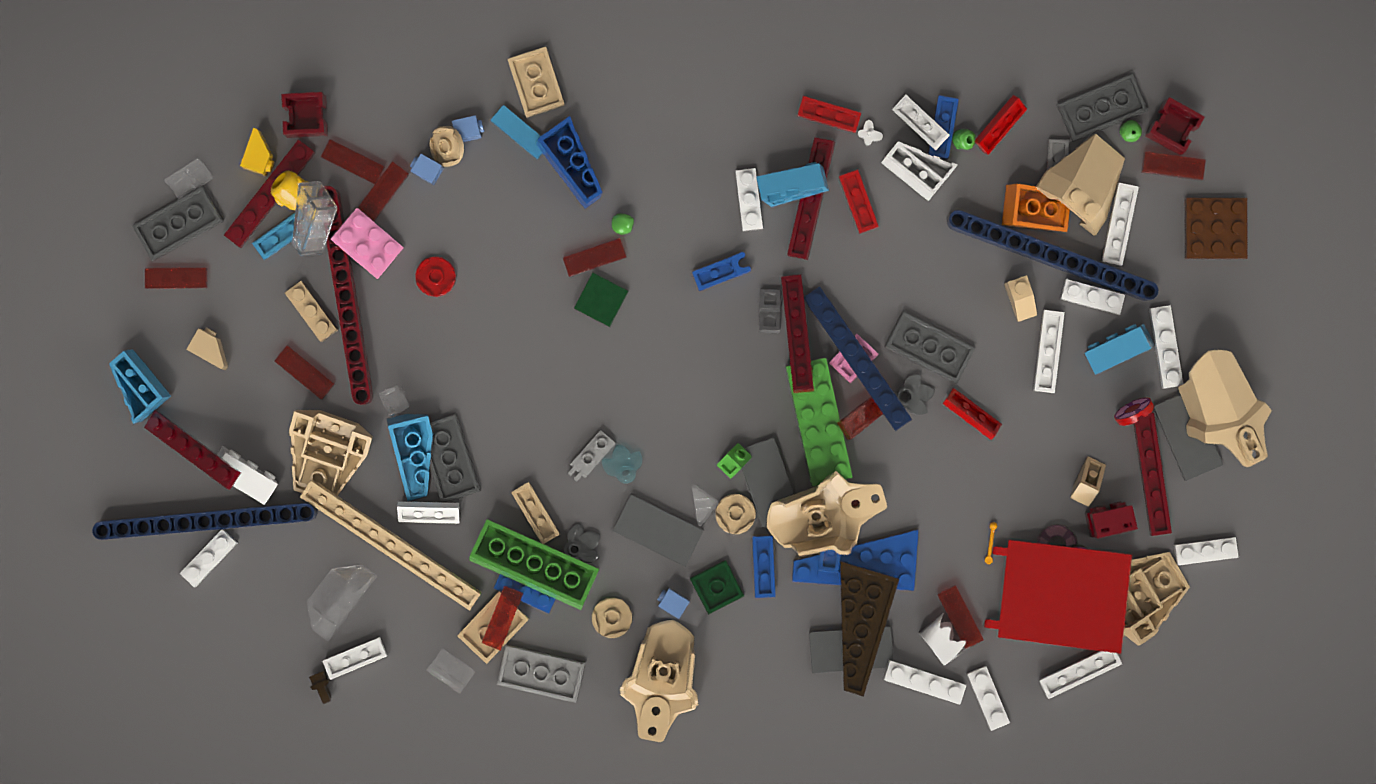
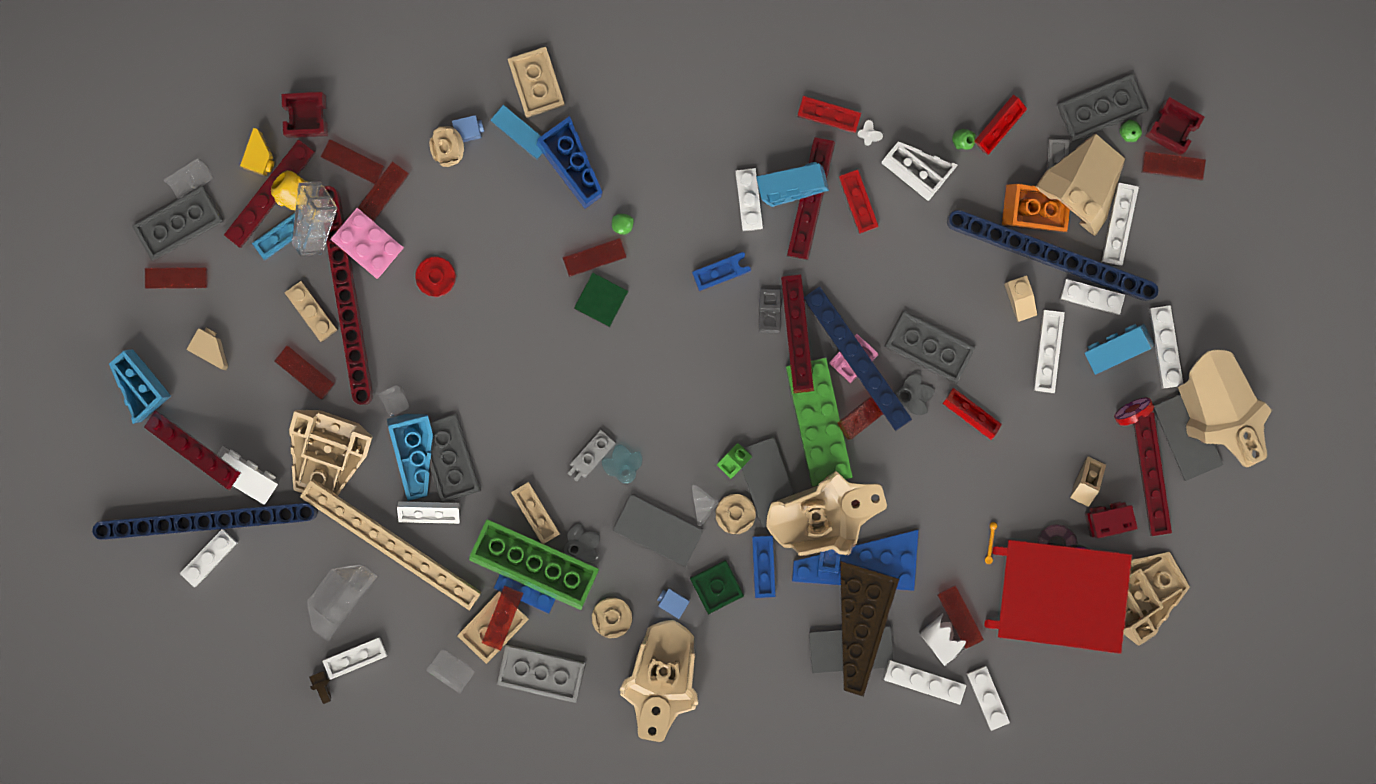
medium blue brick [410,154,444,185] -> none
white plate [892,95,950,150] -> none
blue plate [928,96,959,160] -> none
white plate [1039,651,1122,699] -> none
white plate [1174,537,1239,565] -> none
reddish brown plate [1185,198,1248,259] -> none

